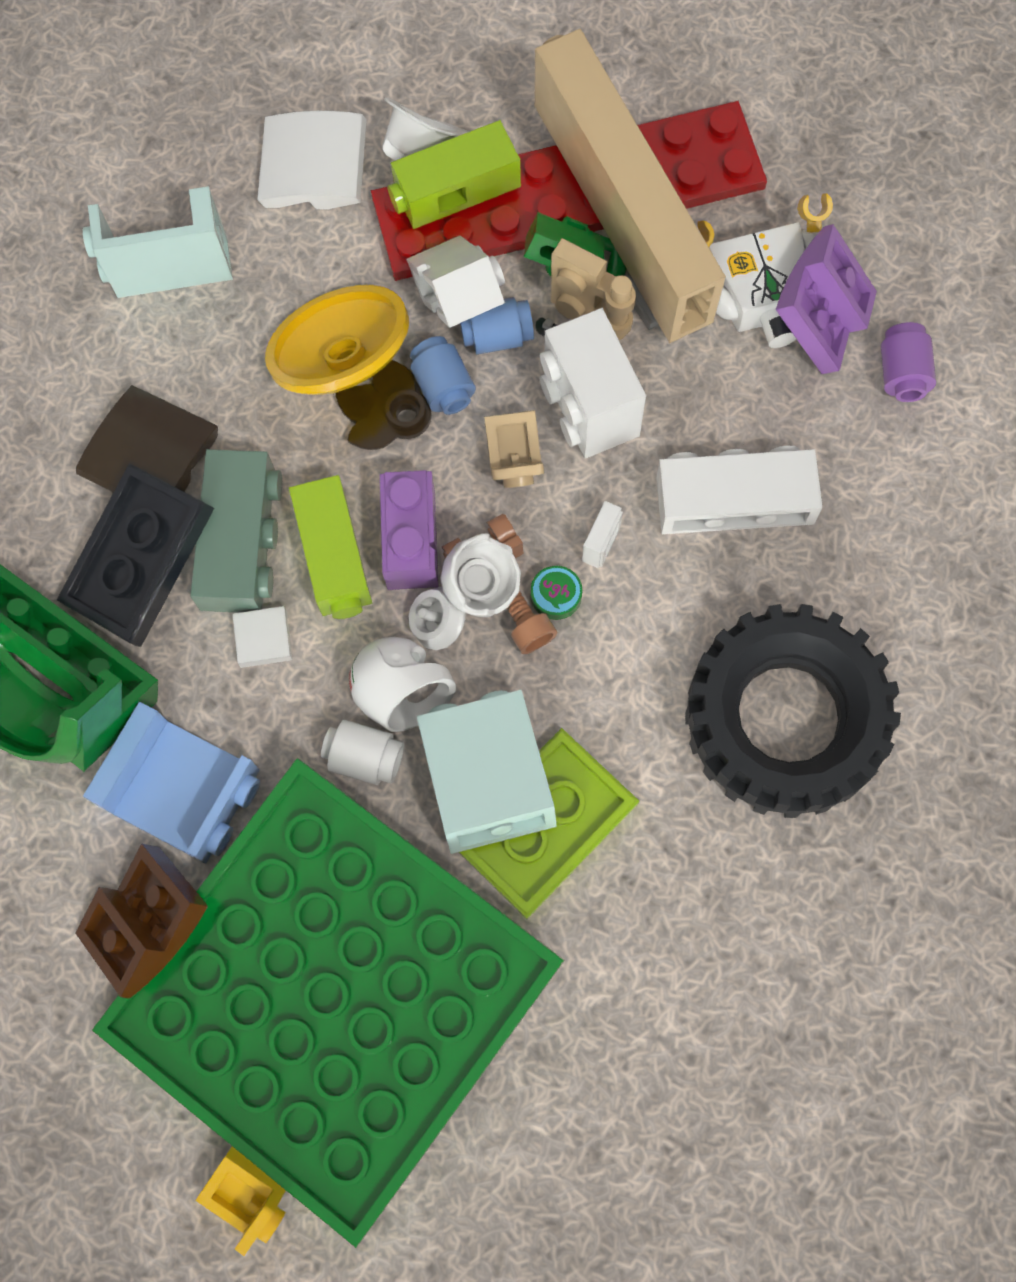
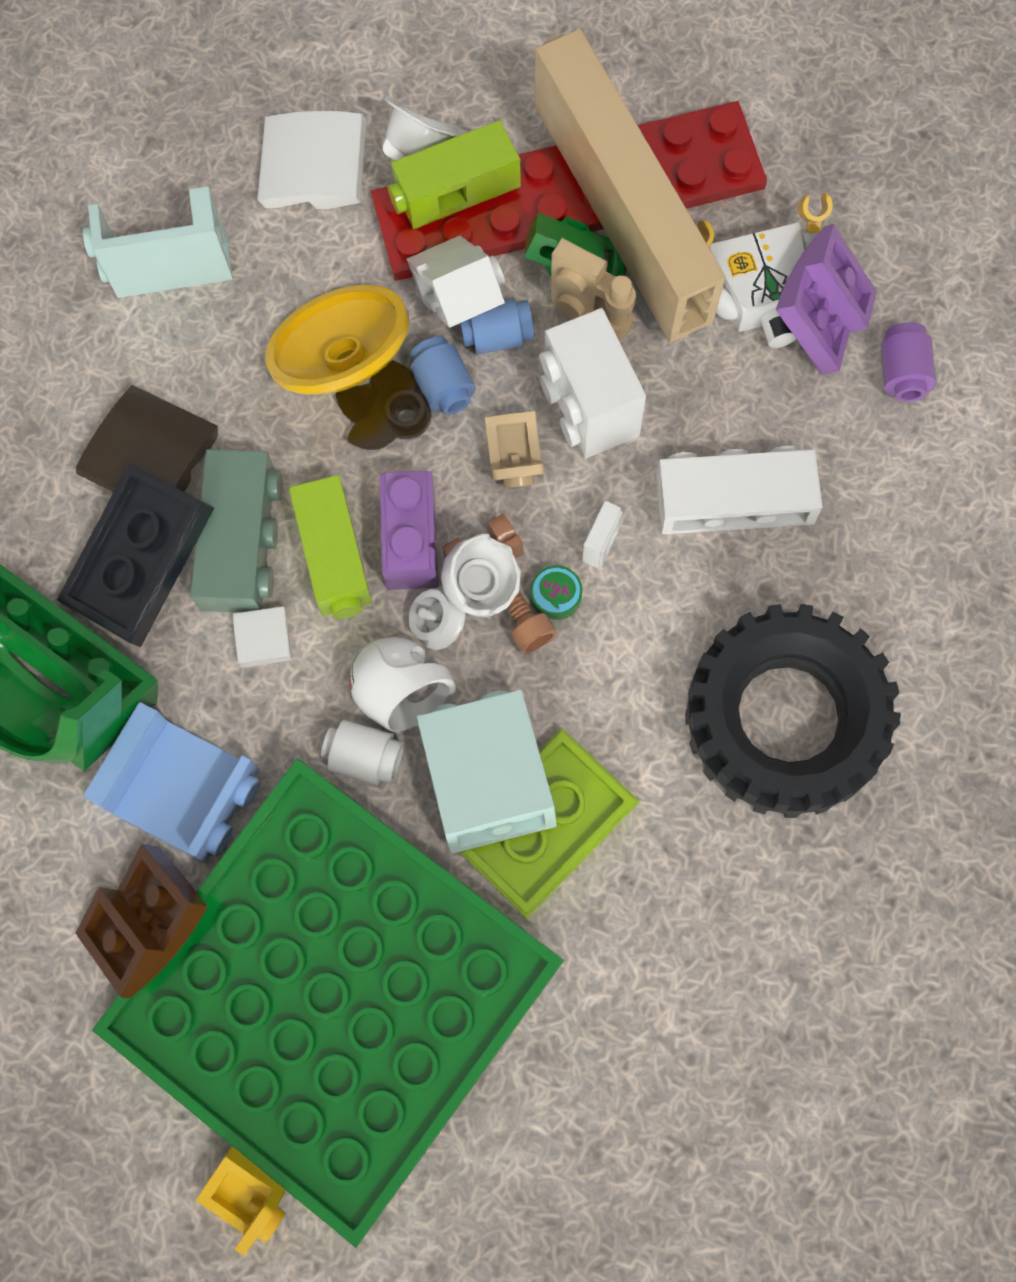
black piece [535,317,558,336] -> none

